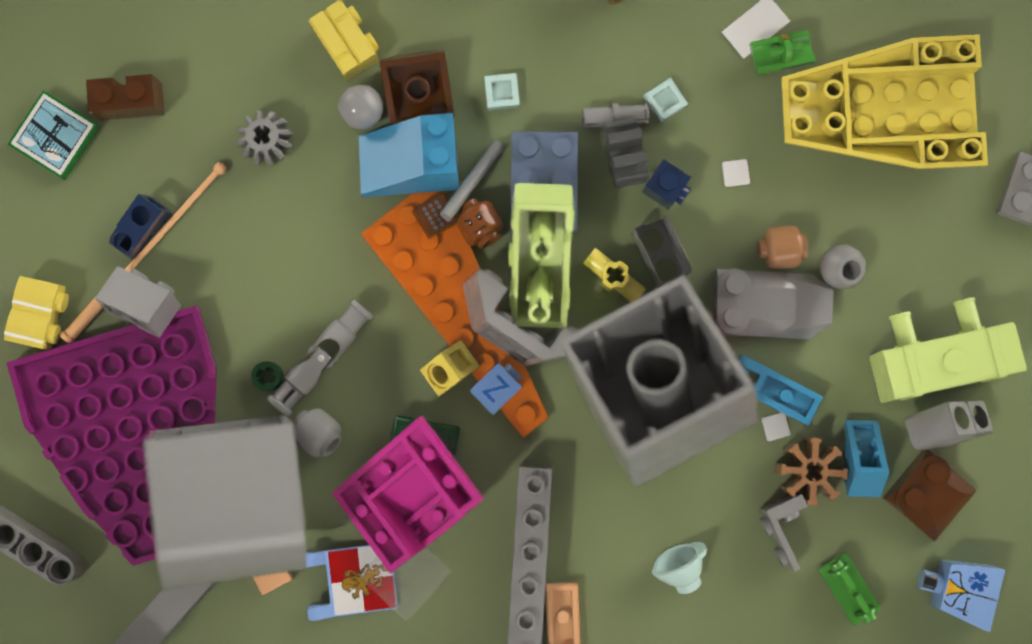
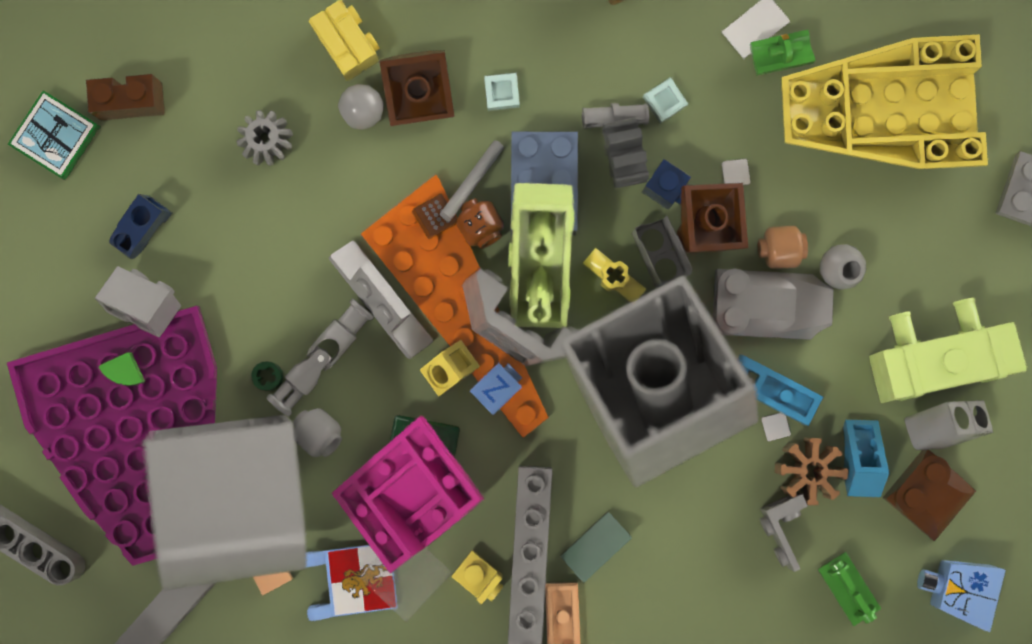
light yellow brick [4,276,69,349] -> none
light nougat piece [59,162,226,344] -> none
dark azure slope [359,113,459,197] -> none
light aqua piece [652,542,707,594] -> none
none -> bright green tile [98,352,145,385]
none -> light grey bracket [329,241,433,359]
none -> light yellow bracket [451,549,503,605]
none -> sand green slope [560,512,632,583]
none -> reddish brown slope [676,183,748,253]

